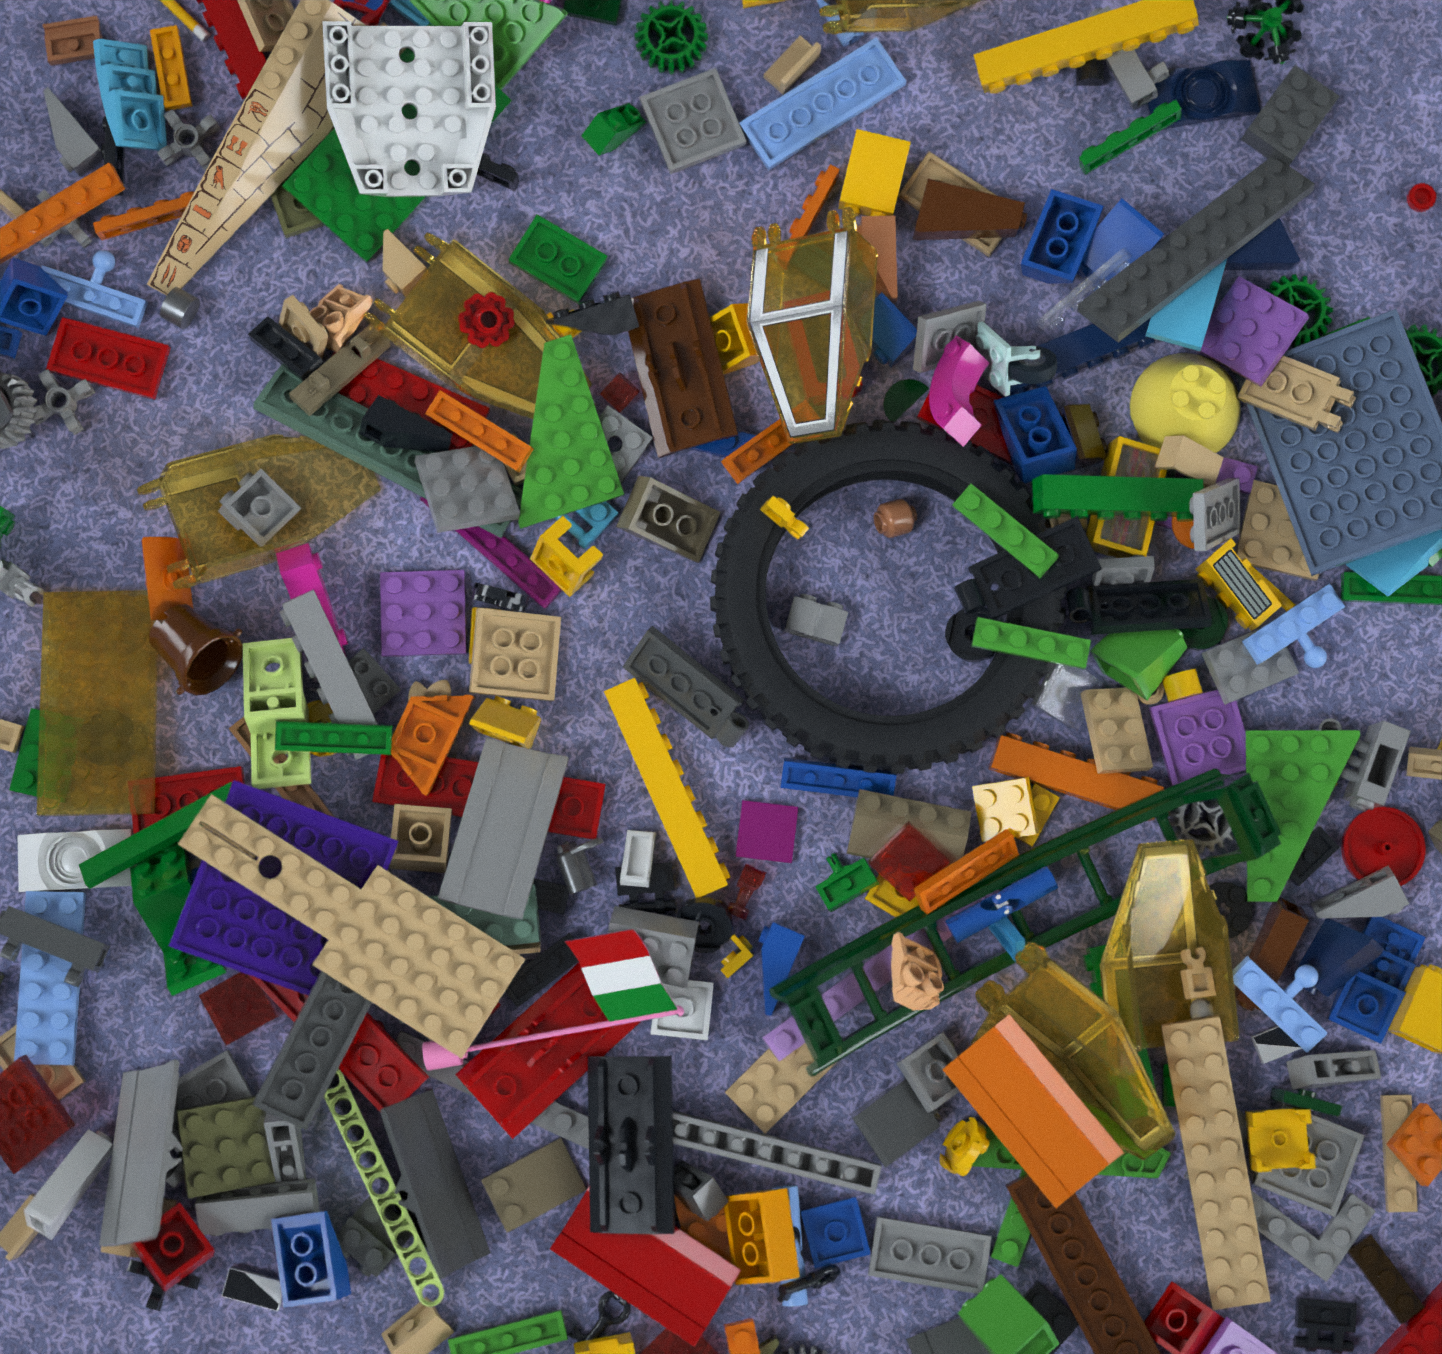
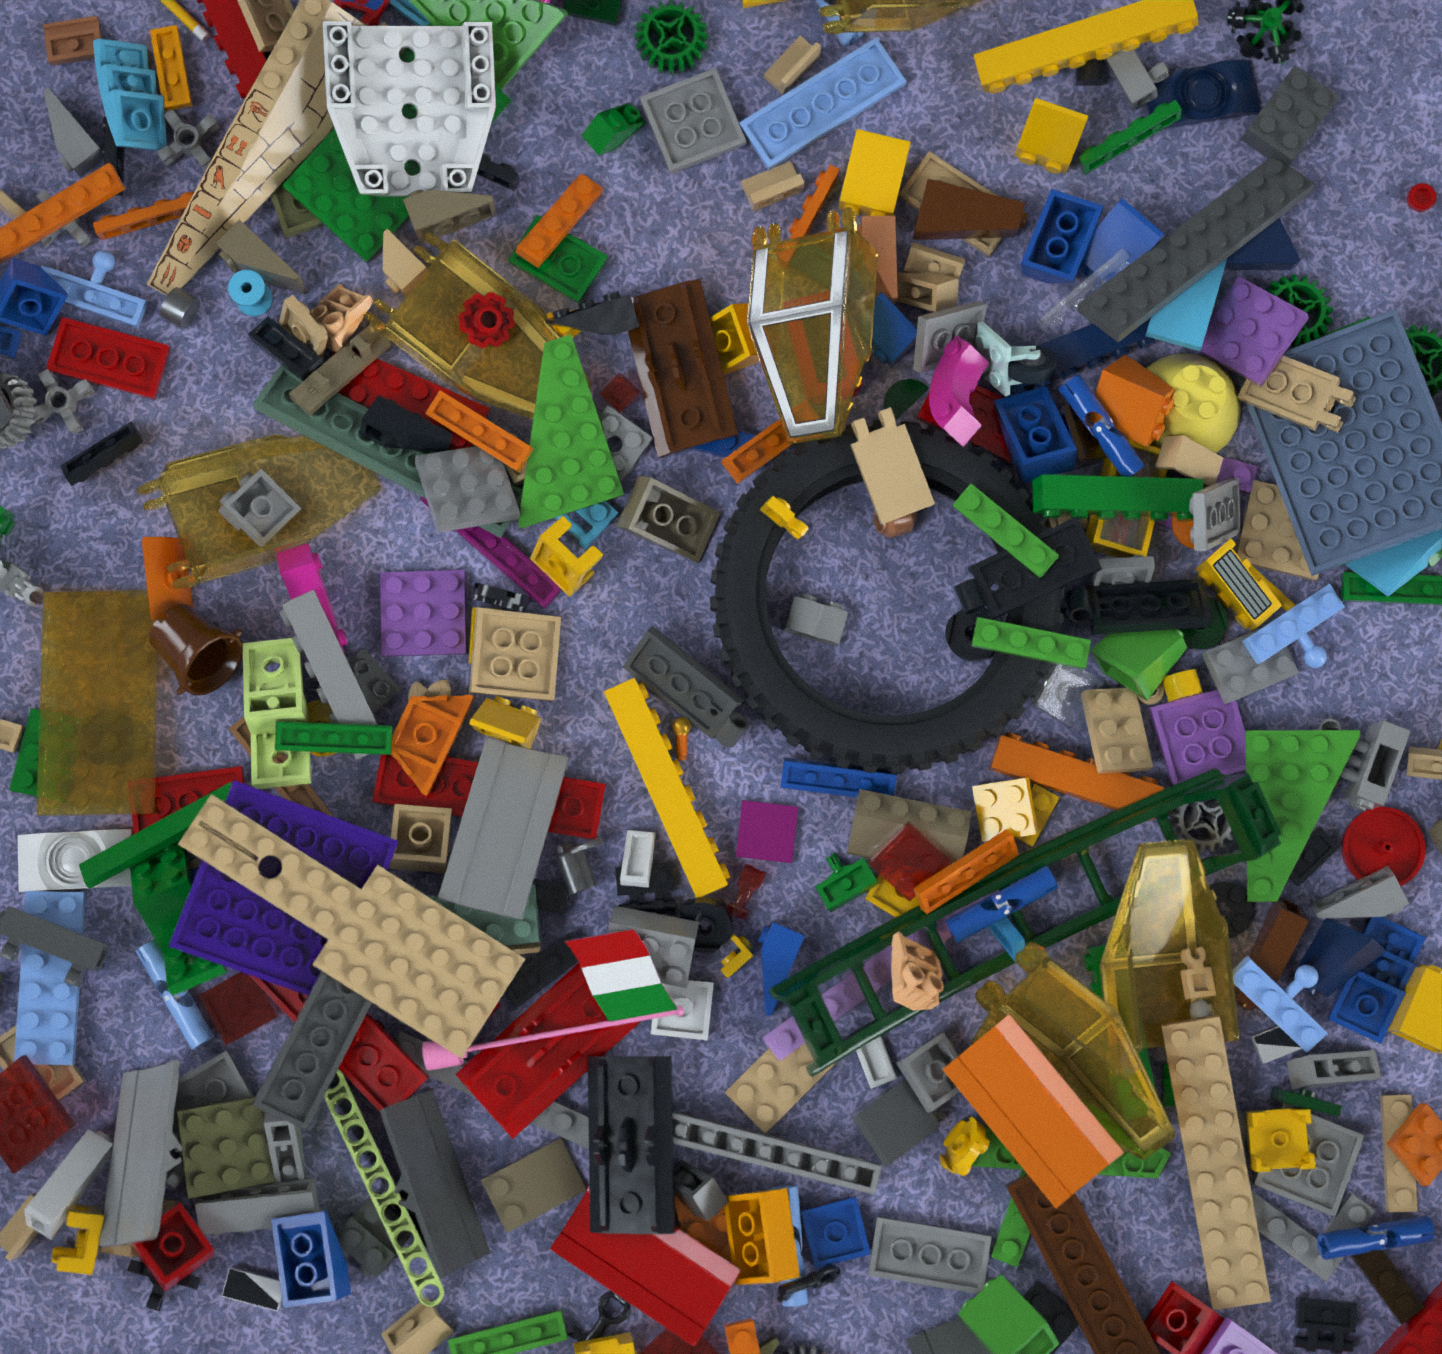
none -> yellow panel [50,1204,104,1275]
none -> black plate [61,421,143,486]
none -> light blue piece [135,939,215,1050]
none -> dark tan slope [216,219,308,295]
none -> medium azure piece [228,270,273,317]
none -> dark tan slope [403,190,498,244]
none -> orange plate [516,173,603,268]
none -> piece [672,717,691,760]
none -> tan panel [741,162,805,212]
none -> tan tile [850,407,935,525]
none -> white tile [856,1036,897,1089]
none -> tan slope [897,273,959,312]
none -> tan plate [904,243,965,278]
none -> yellow slope [1014,98,1088,174]
none -> blue piece [1058,374,1145,477]
none -> orange slope [1090,355,1174,447]
none -> blue piece [1317,1215,1434,1260]

